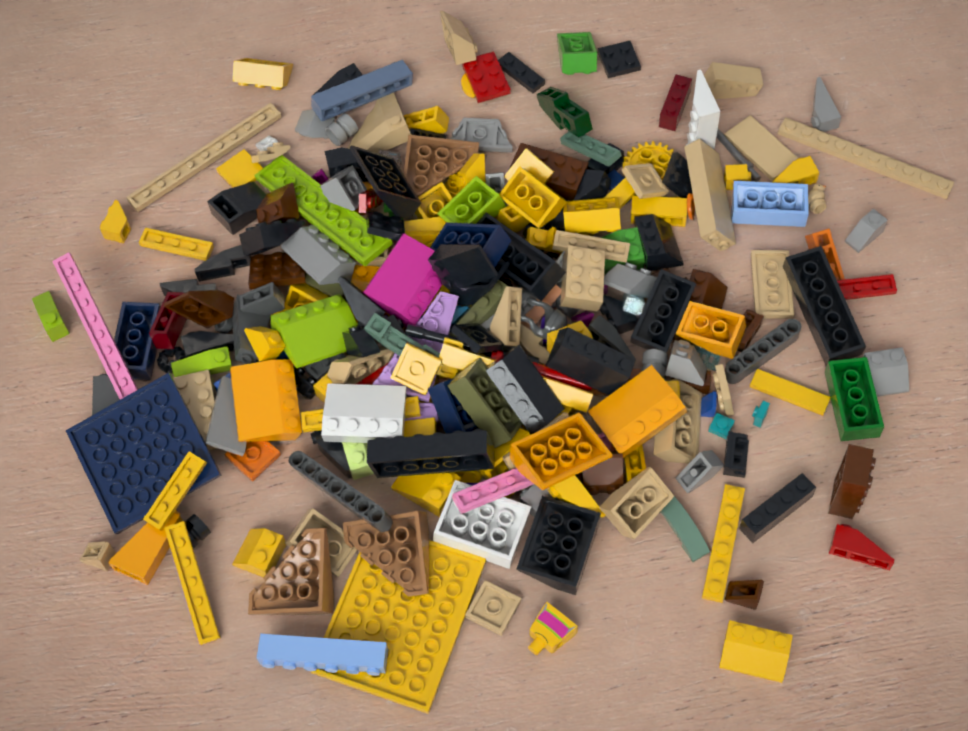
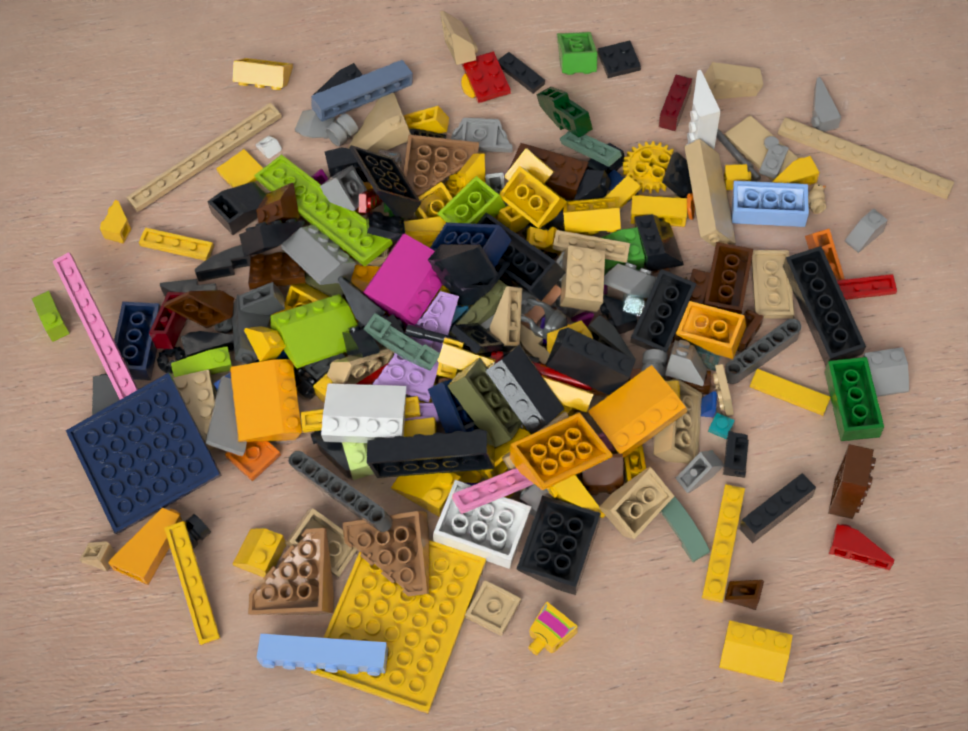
yellow plate [143,452,207,531] -> none
tan slope [251,142,290,163] -> none
yellow tile [390,342,443,395] -> none
tan plate [622,163,669,199] -> none
teal plate [752,400,770,428] -> none
none -> reddish brown slope [704,242,754,314]
none -> light grey hinge [759,136,789,178]

